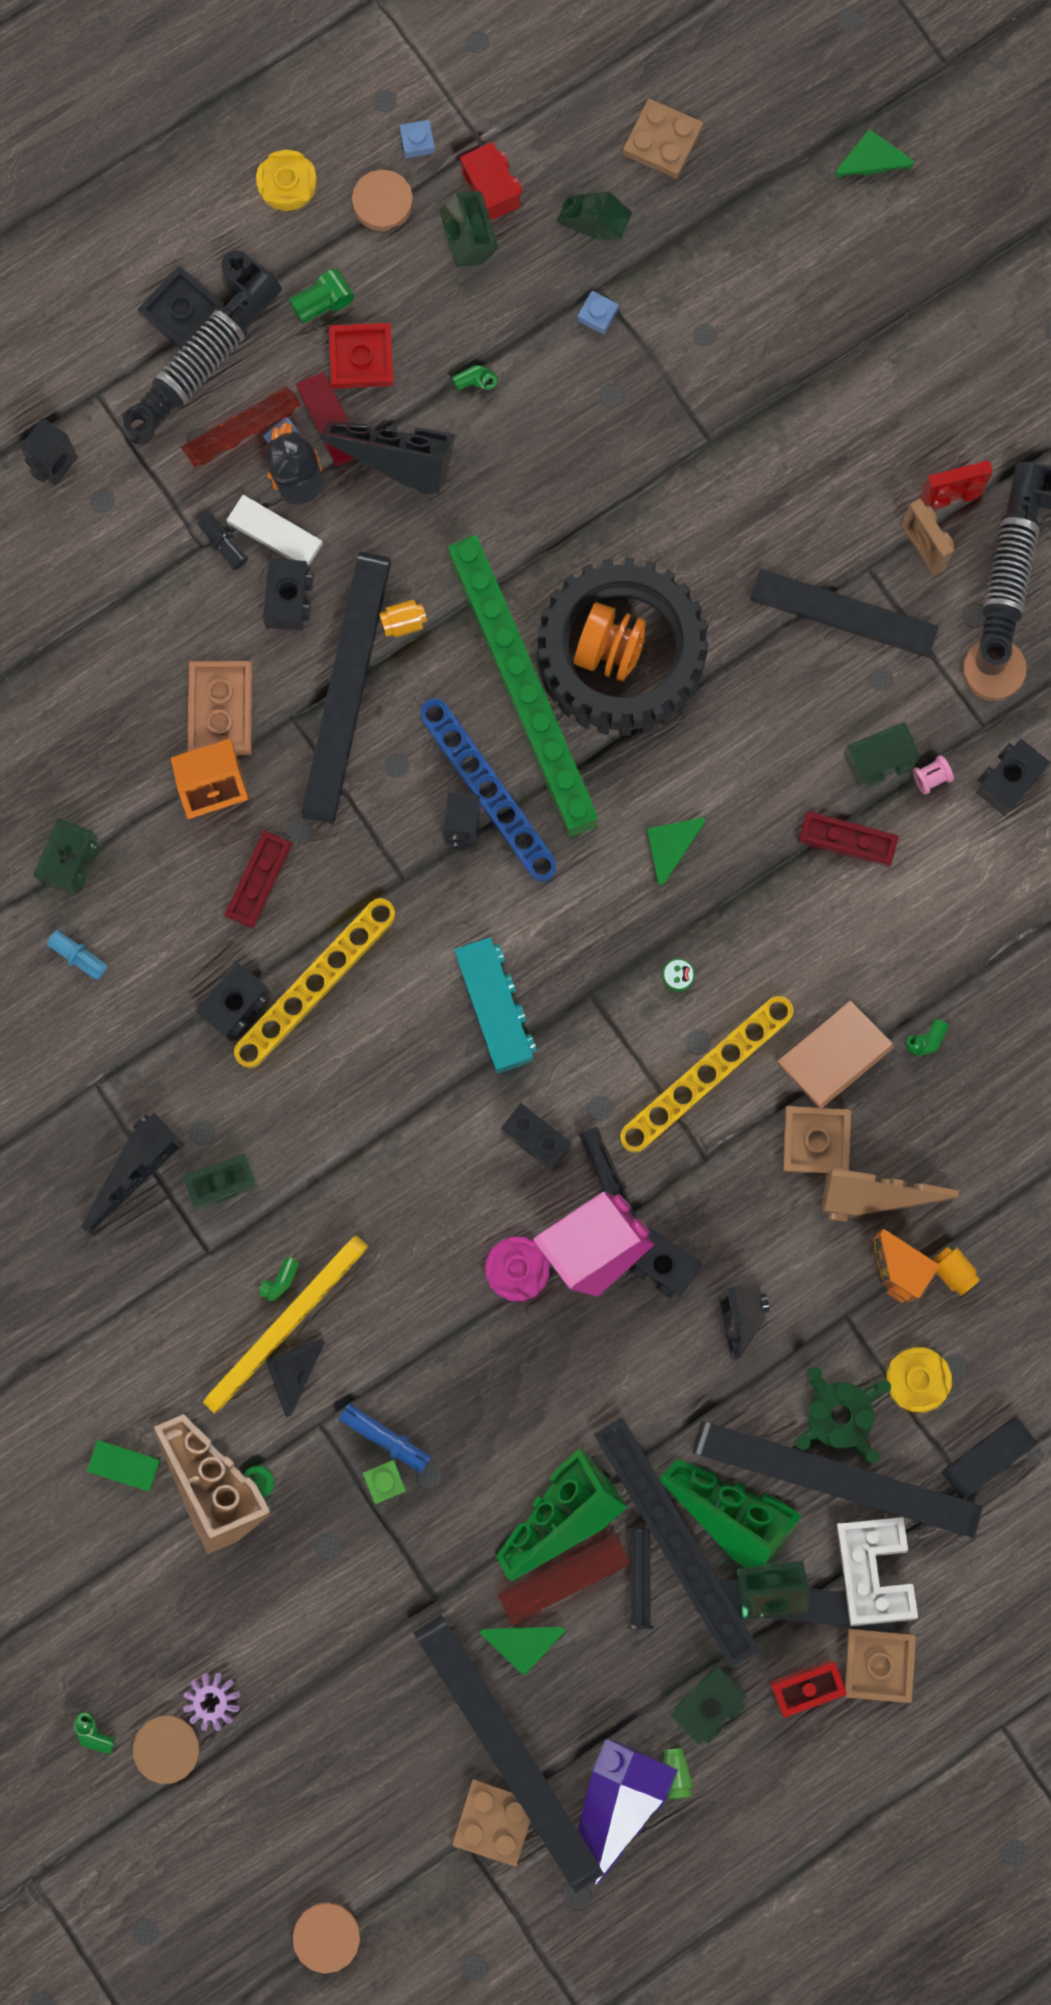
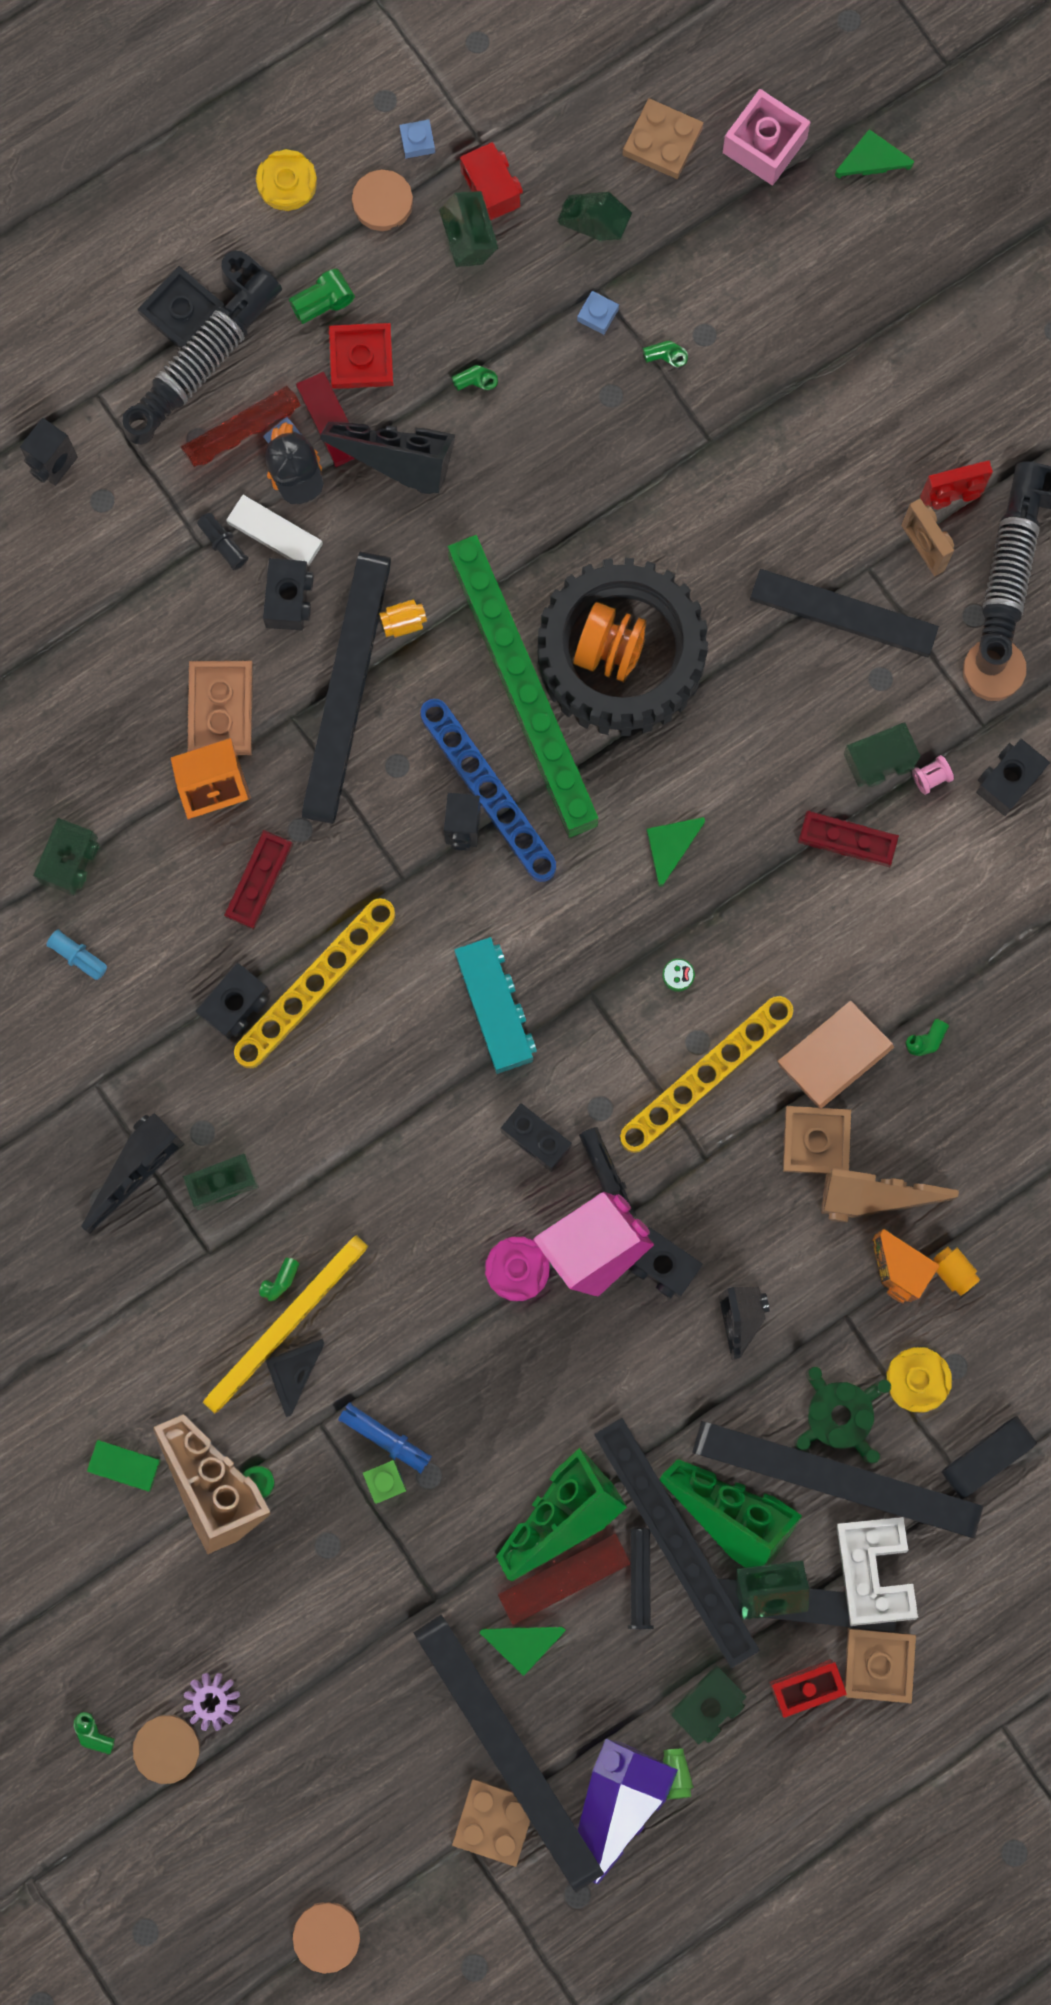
none -> green arm [642,341,688,367]
none -> bright pink brick [723,89,810,186]

